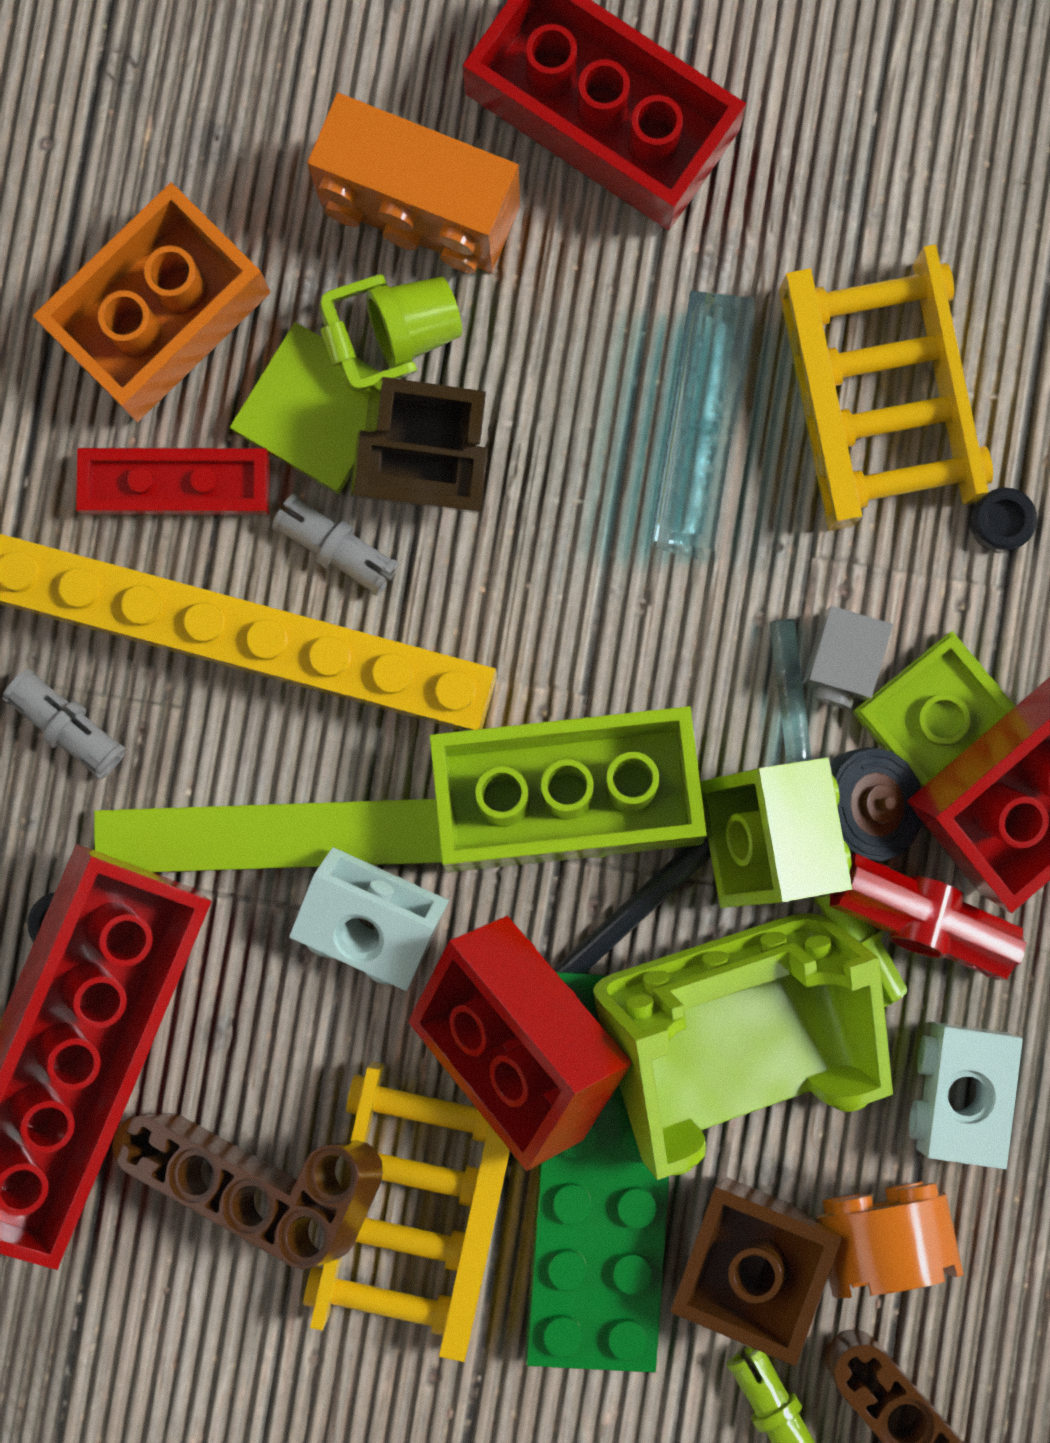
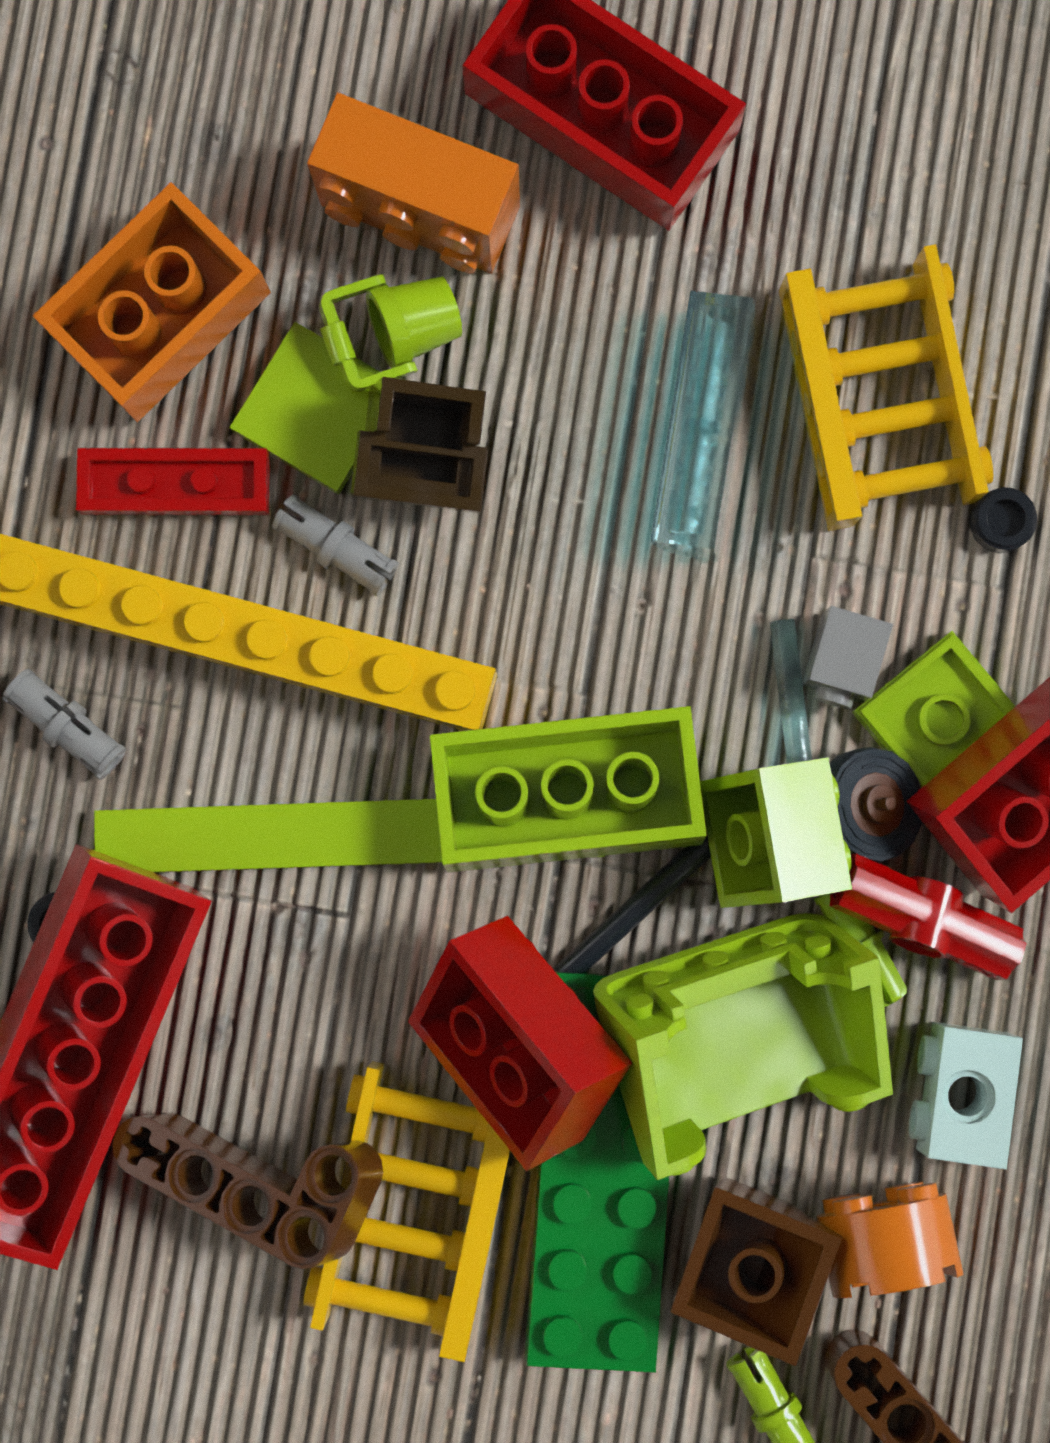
light aqua brick [289,847,449,991] -> none

